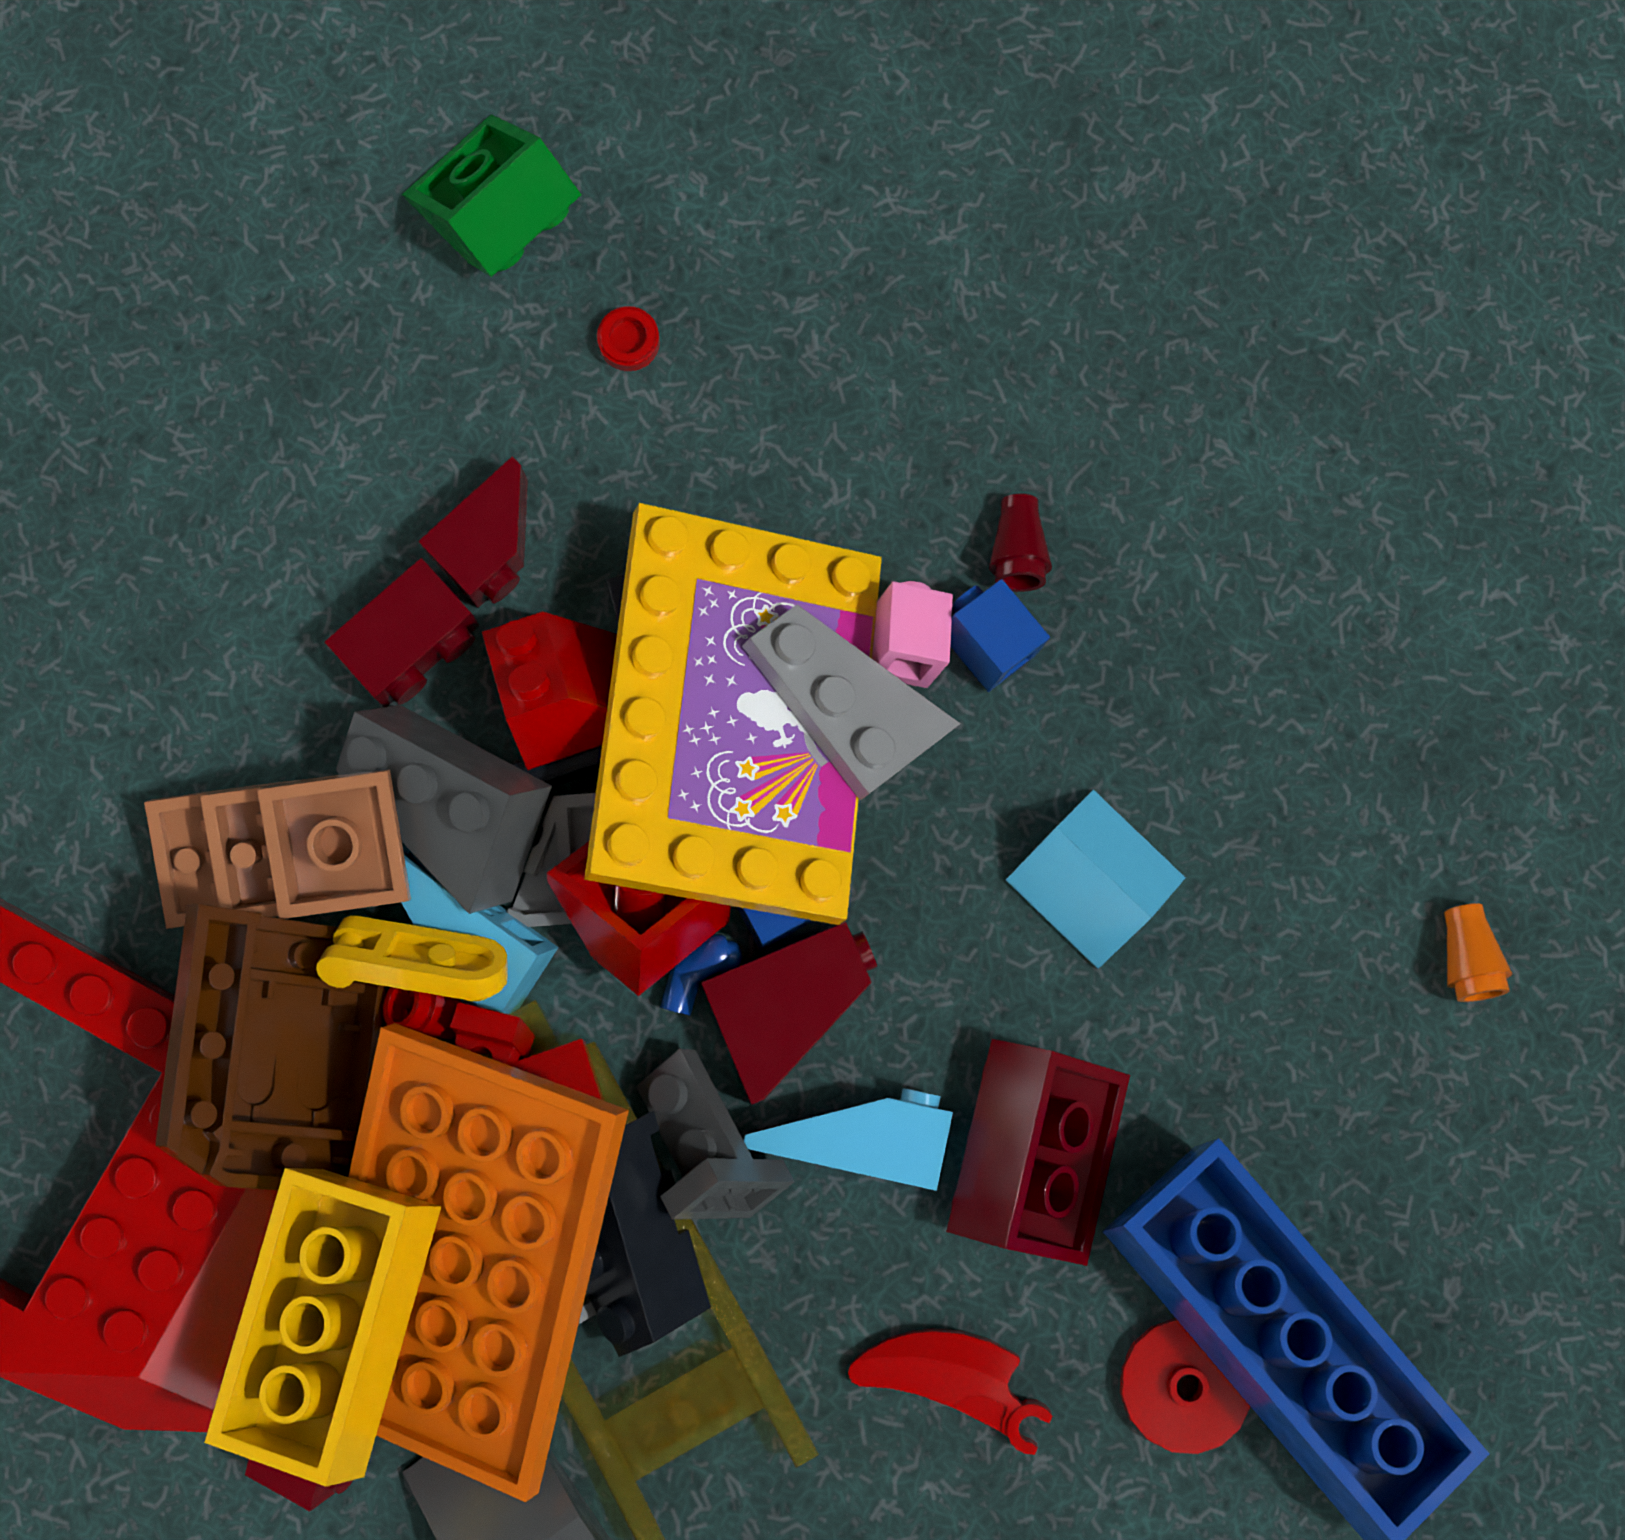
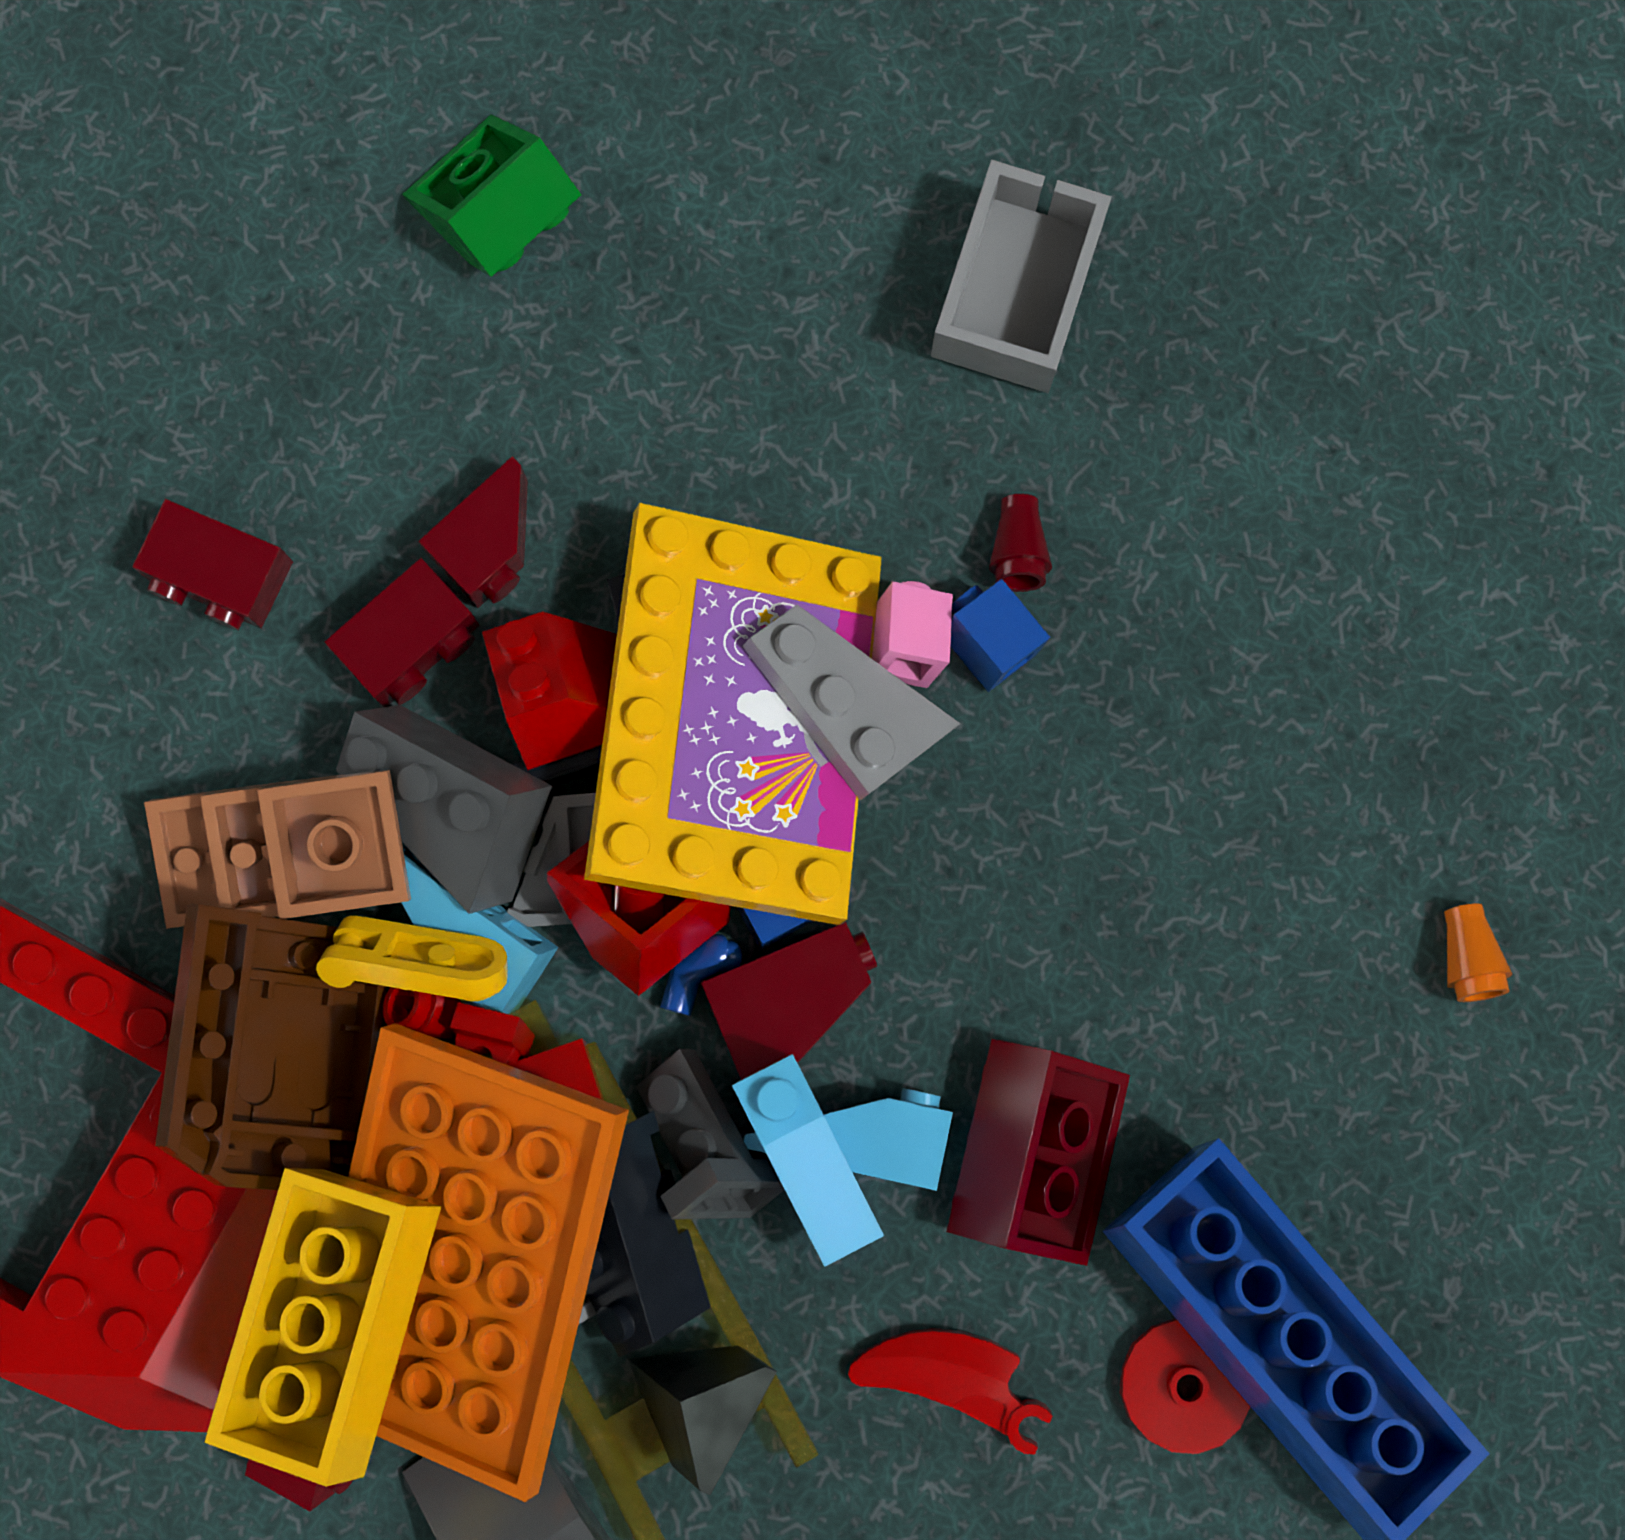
red tile [597,306,660,371] -> none
medium azure slope [1005,790,1186,969] -> none
none -> dark red brick [132,499,293,631]
none -> pearl dark grey slope [627,1345,777,1495]
none -> medium azure slope [732,1054,884,1267]
none -> light grey piece [931,159,1112,394]

